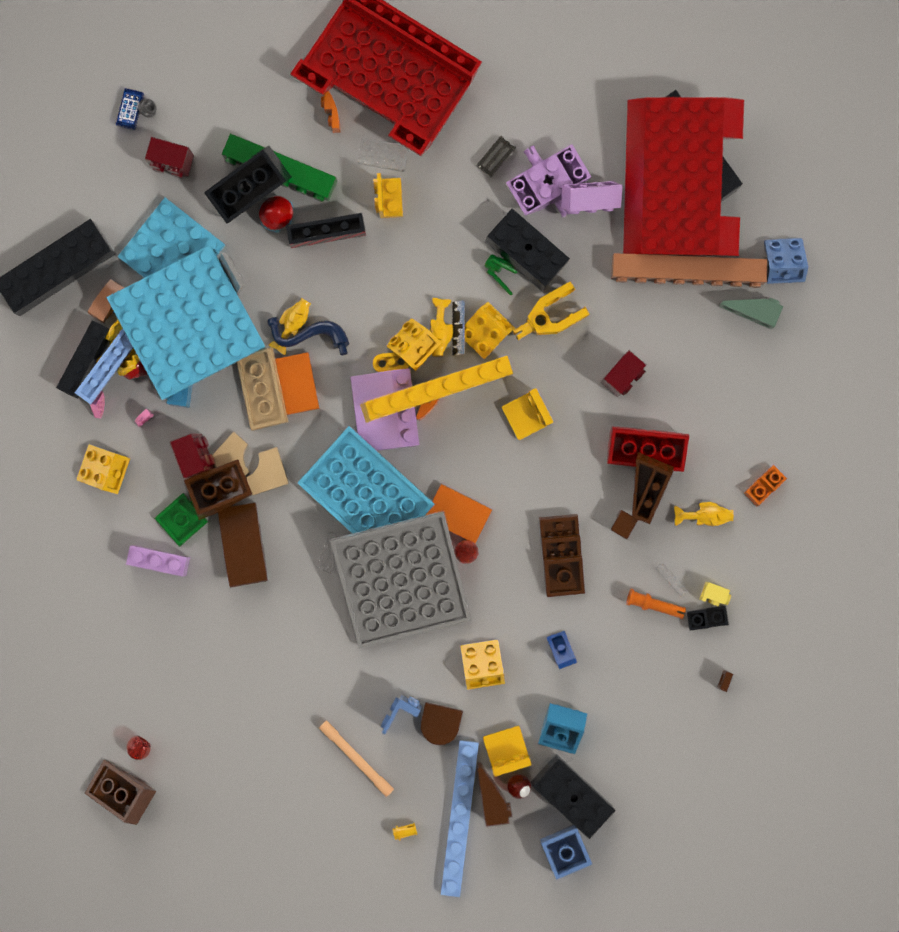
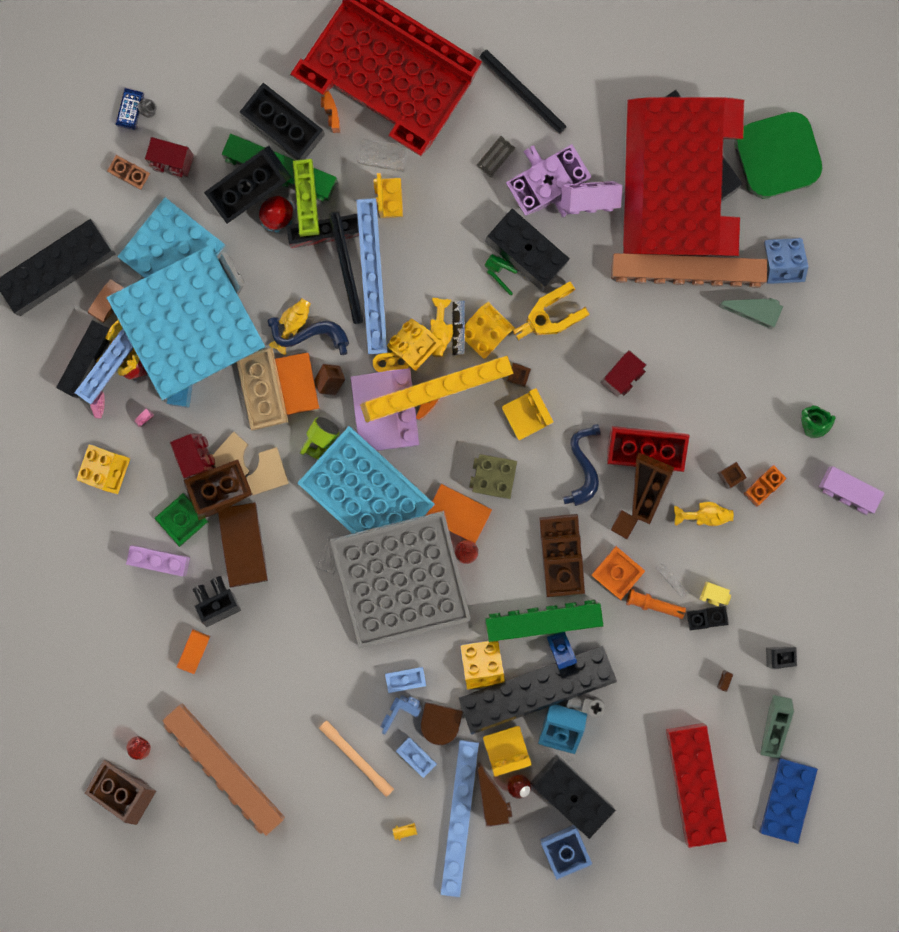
none -> nougat slope [107,155,150,190]
none -> nougat brick [162,703,285,836]
none -> orange slope [176,629,210,674]
none -> black brick [193,576,241,627]
none -> black brick [239,82,325,160]
none -> lime plate [293,159,319,237]
none -> lime piece [300,417,340,459]
none -> reddish brown panel [314,364,345,395]
none -> black axle [329,211,363,324]
none -> light blue plate [356,198,388,354]
none -> light blue plate [385,667,426,693]
none -> light blue plate [396,736,437,778]
none -> black plate [459,646,617,735]
none -> olive brick [469,454,517,499]
none -> black axle [480,50,567,134]
none -> green brick [485,599,604,642]
none -> reddish brown tile [507,363,531,387]
none -> dark blue animal [563,424,601,506]
none -> light grey connector [566,696,605,717]
none -> orange plate [591,546,645,600]
none -> red brick [666,723,727,848]
none -> reddish brown panel [717,462,747,489]
none -> green tile [735,112,823,199]
none -> sand green slope [760,695,794,758]
none -> blue plate [760,758,818,844]
none -> black slope [766,647,797,669]
none -> green hair [801,405,836,439]
none -> lavender brick [819,466,884,515]

